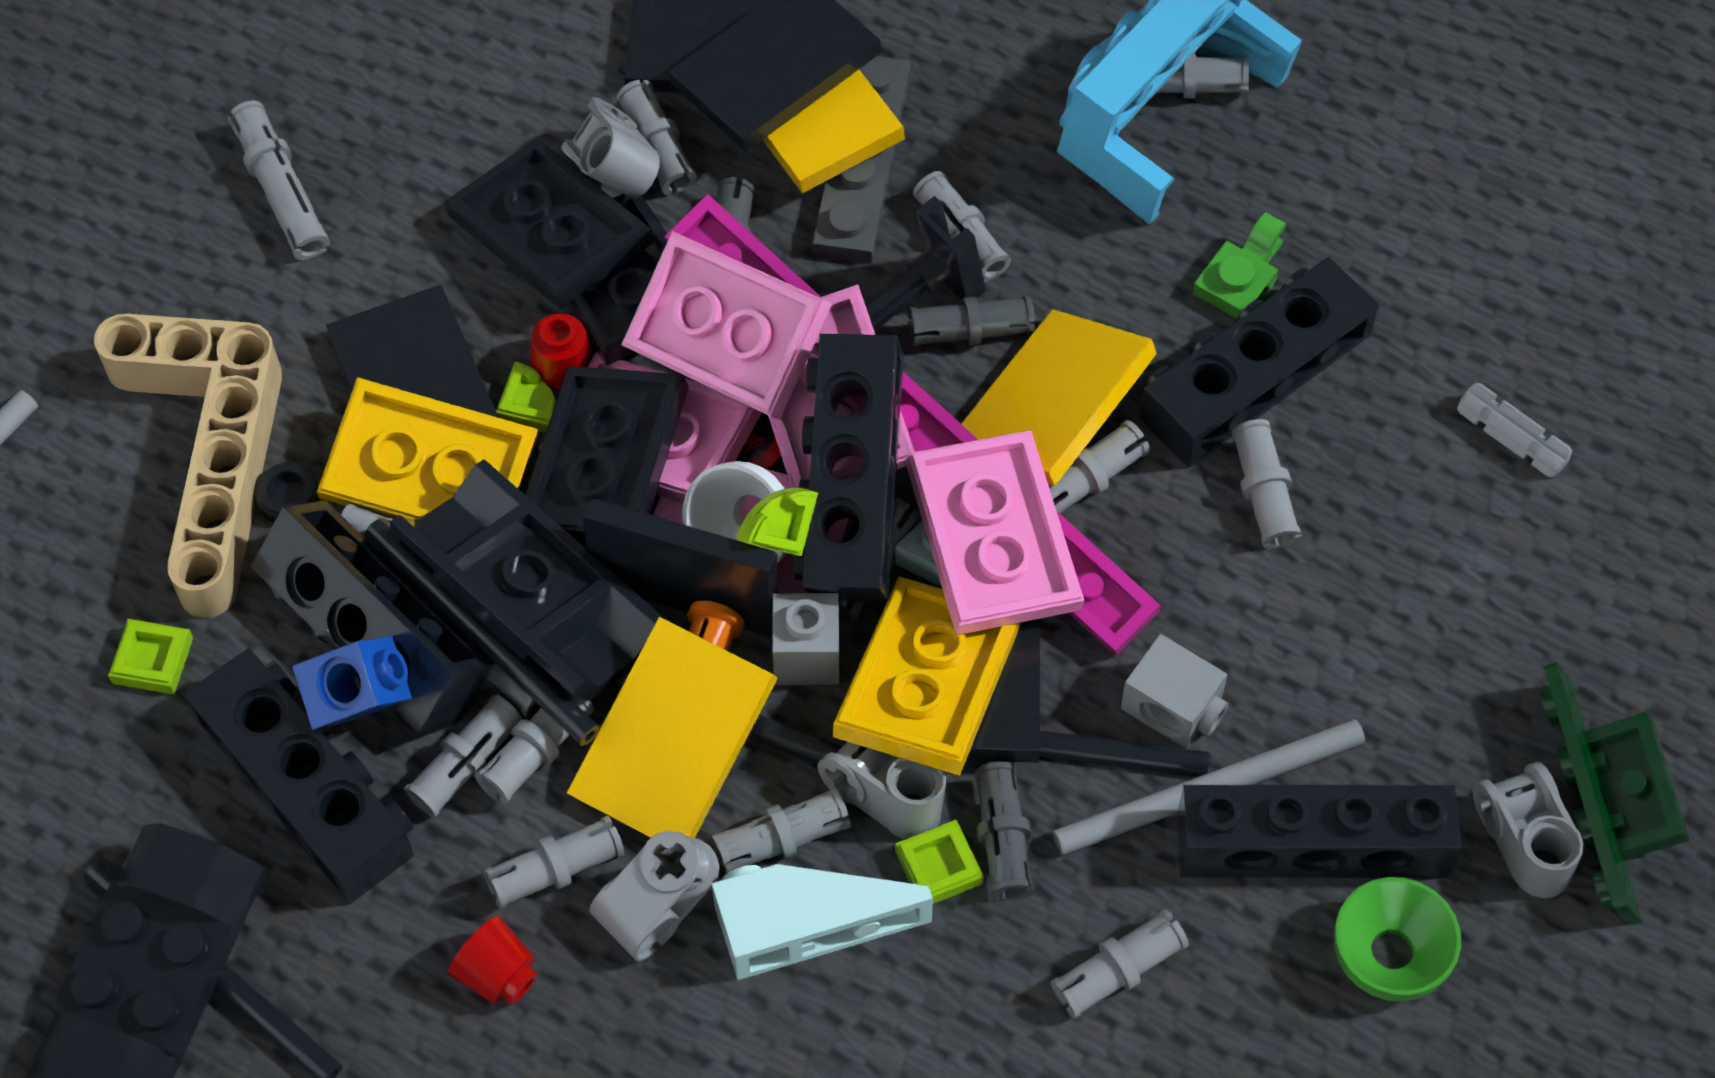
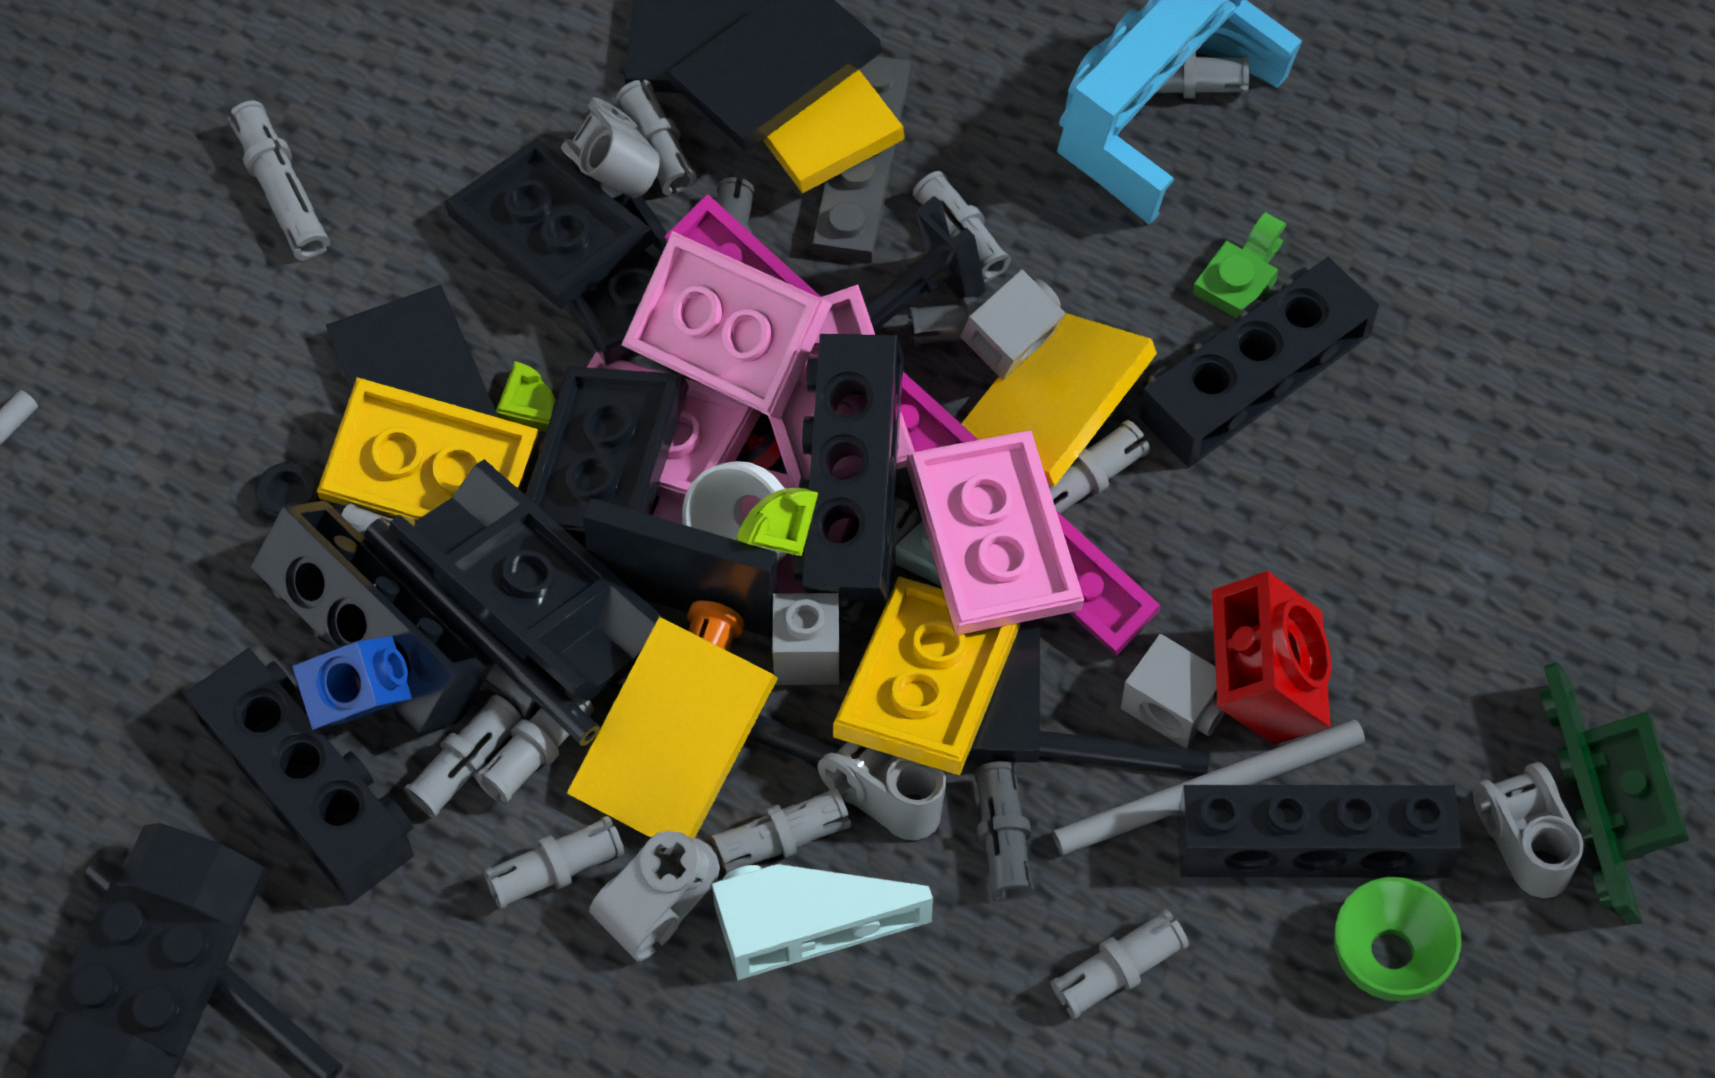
tan beam [94,314,282,619] -> none
lime tile [108,619,193,695] -> none
red hat [447,916,538,1005] -> none
red hat [529,313,595,390] -> none
lime tile [895,820,984,904] -> none
light grey pin [1231,419,1302,549] -> none
light grey axle [1457,383,1572,477] -> none
none -> light grey brick [960,269,1066,380]
none -> red brick [1212,571,1331,745]

